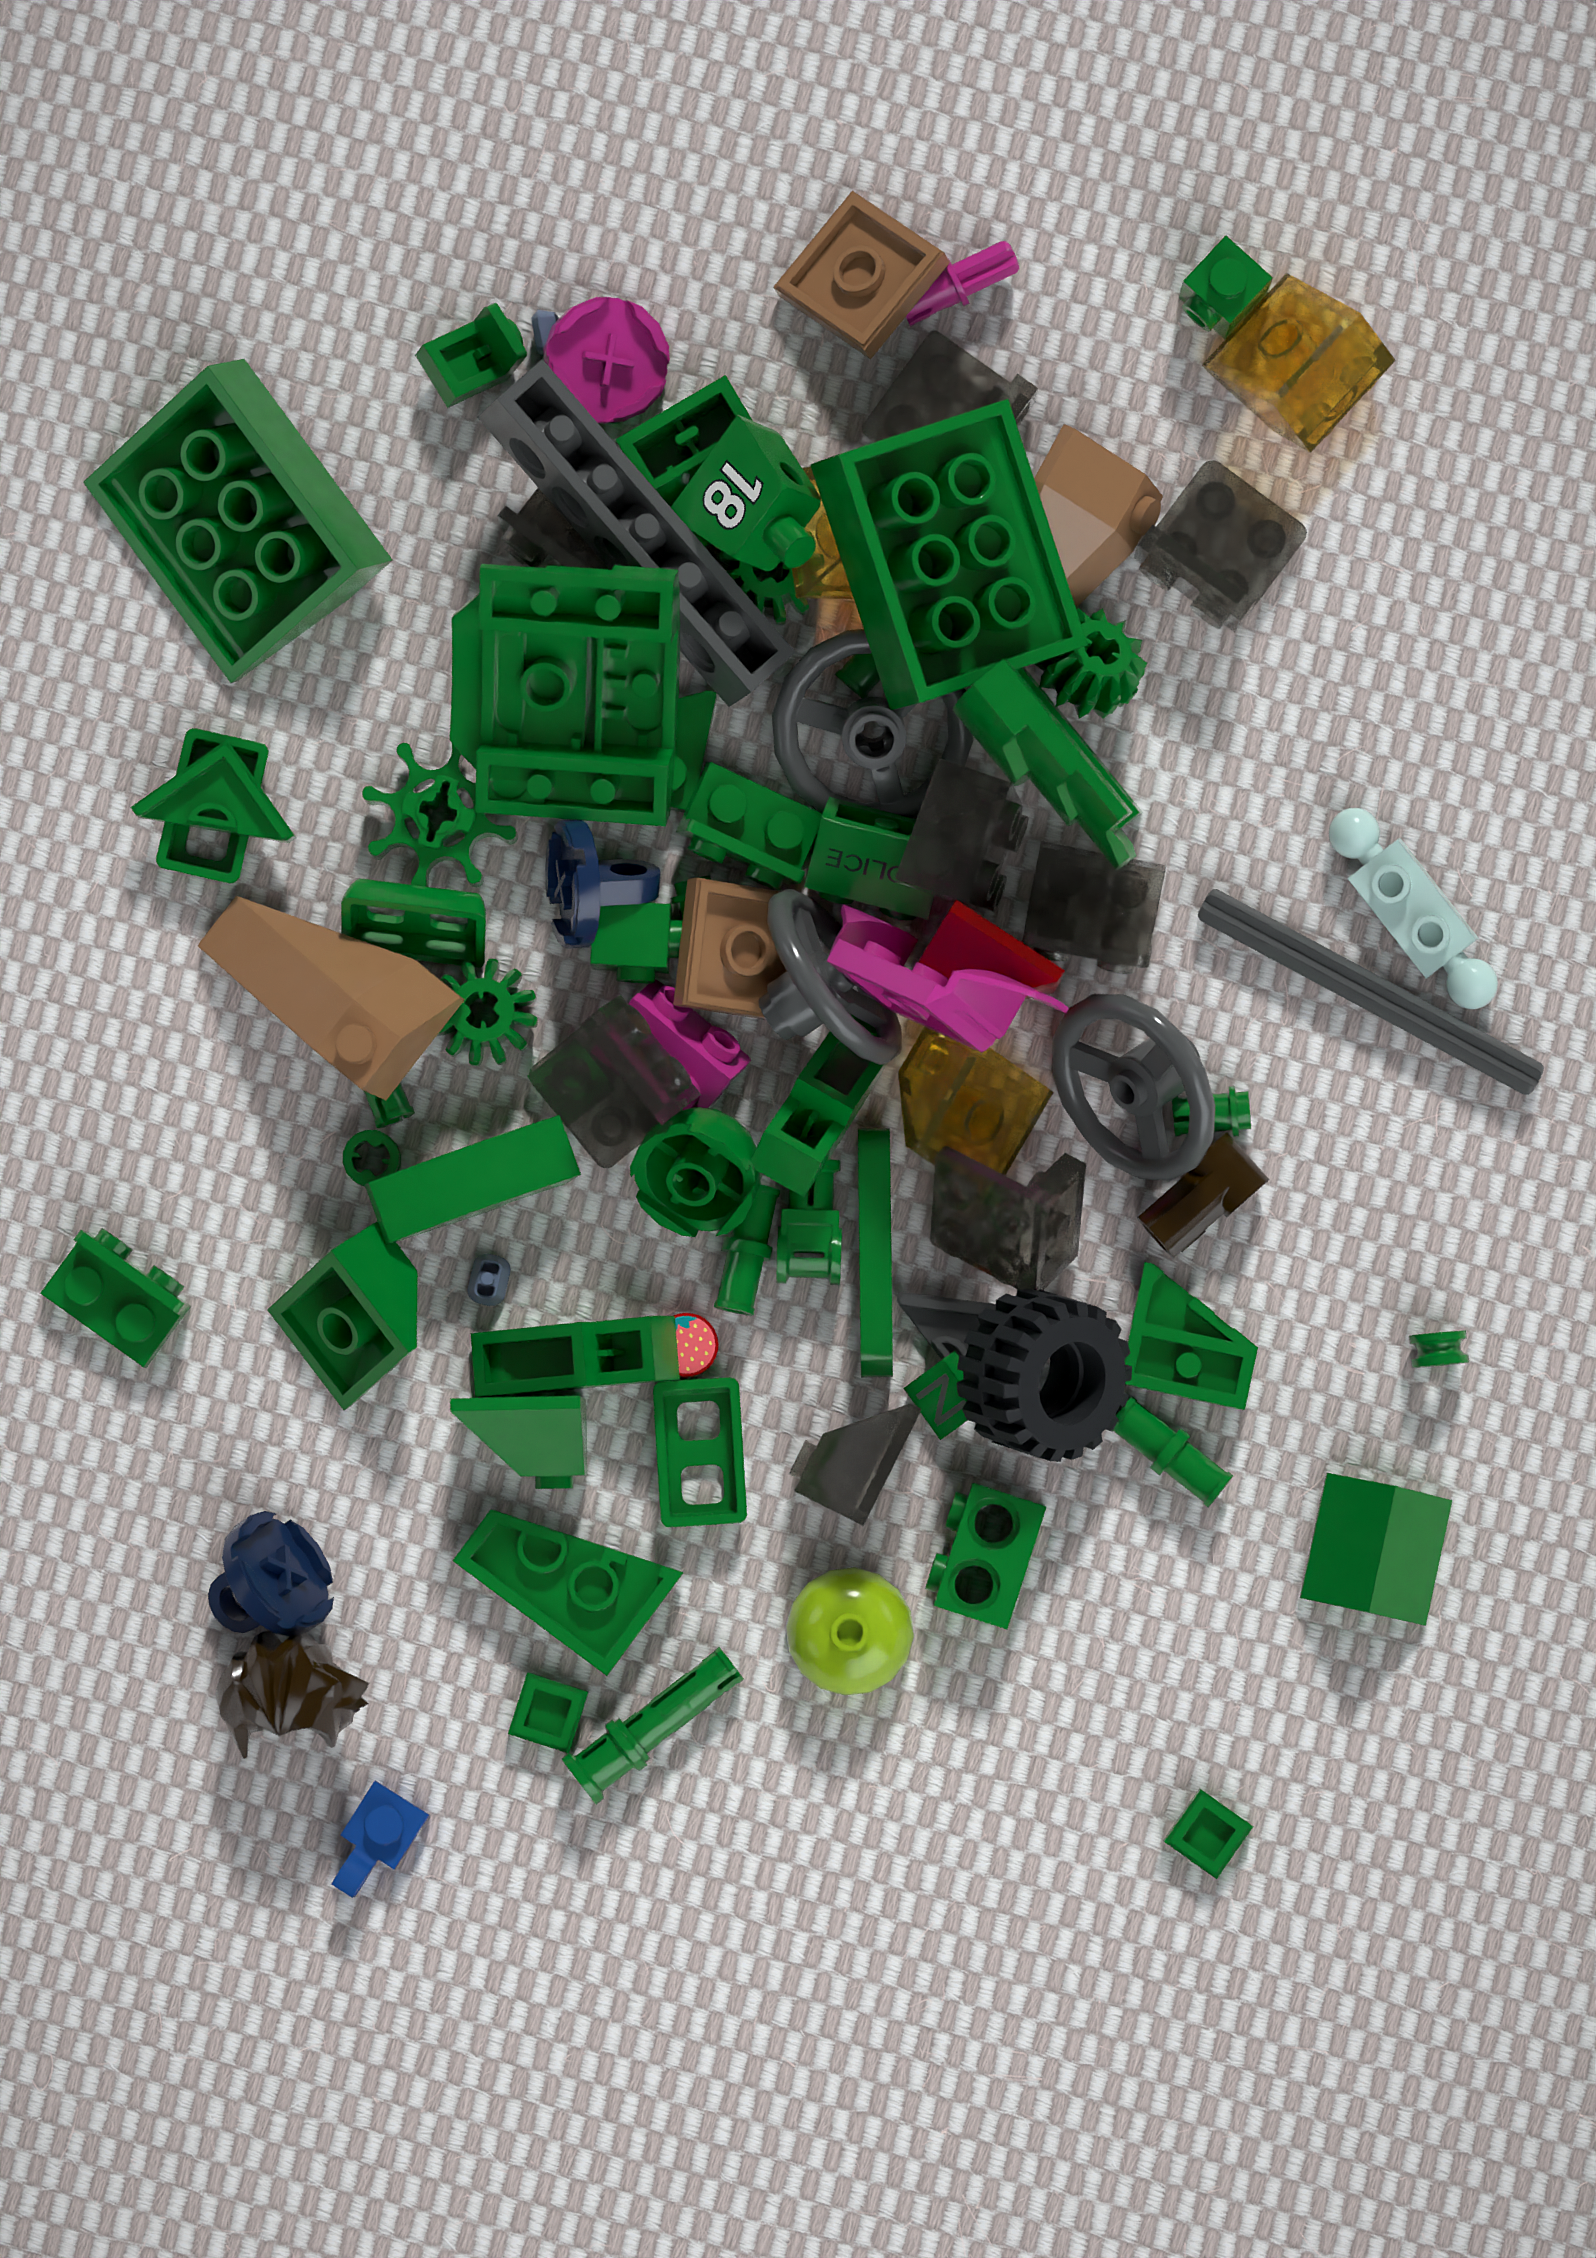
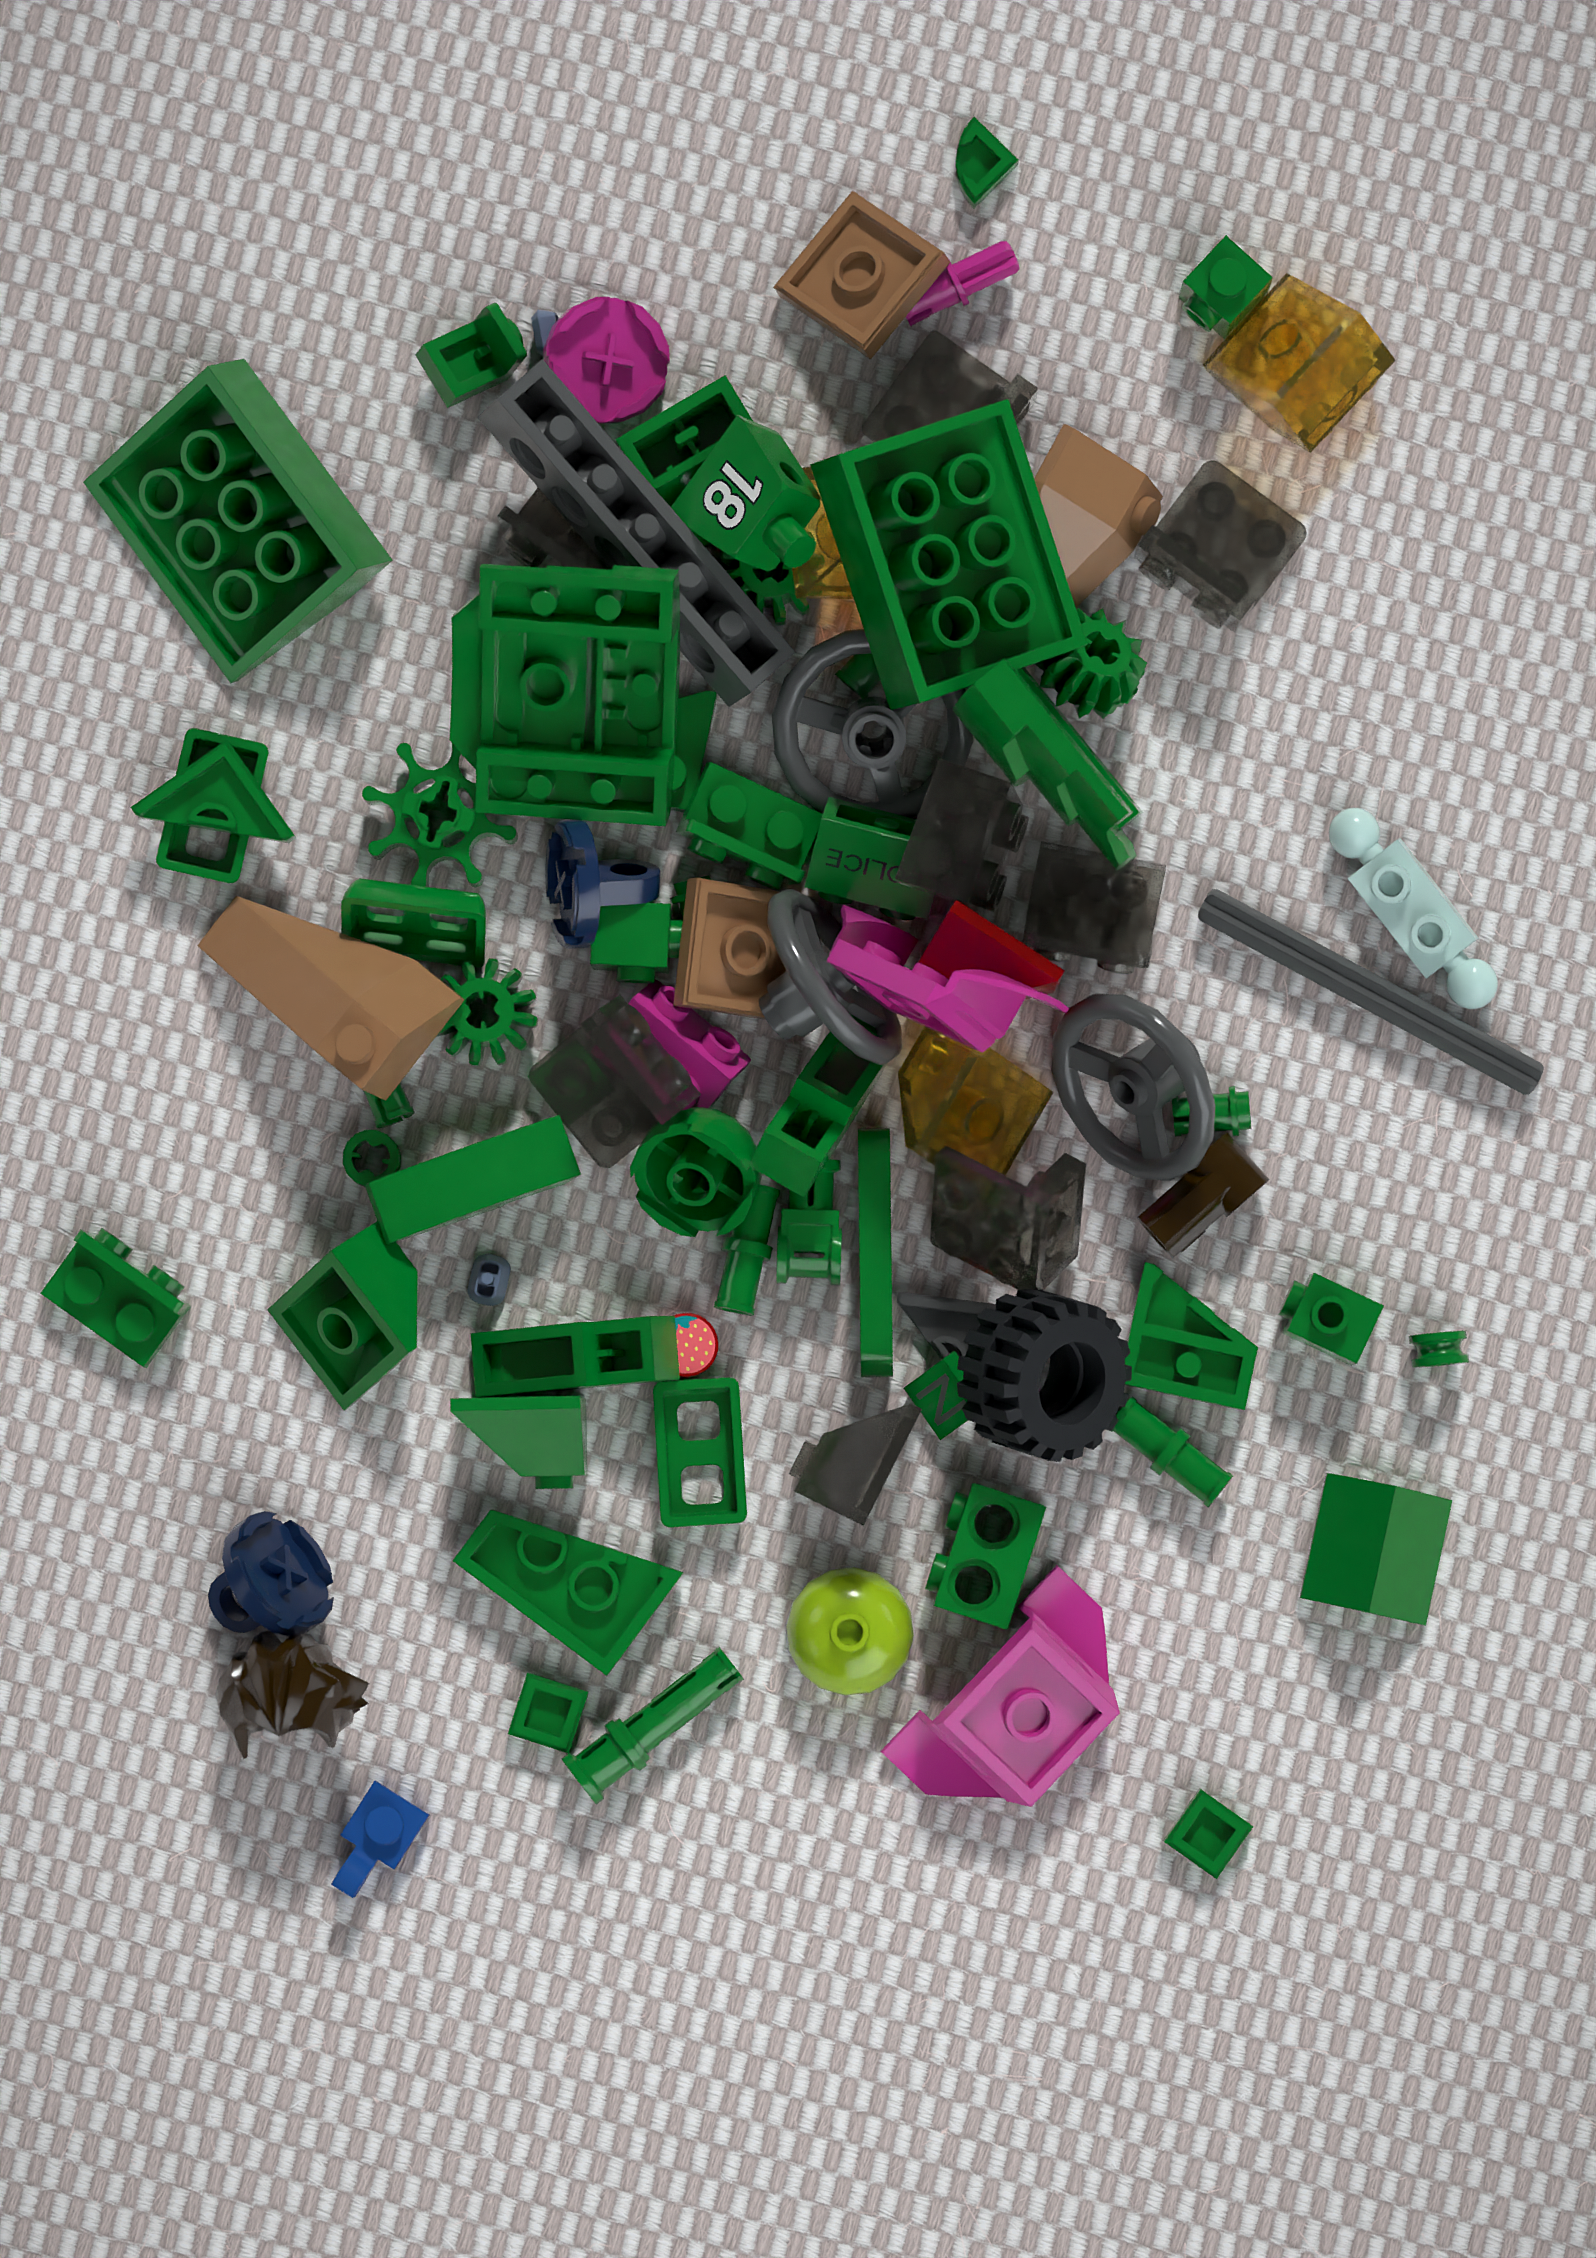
none -> dark pink piece [881,1565,1120,1807]
none -> green tile [955,117,1019,209]
none -> green brick [1278,1273,1384,1366]

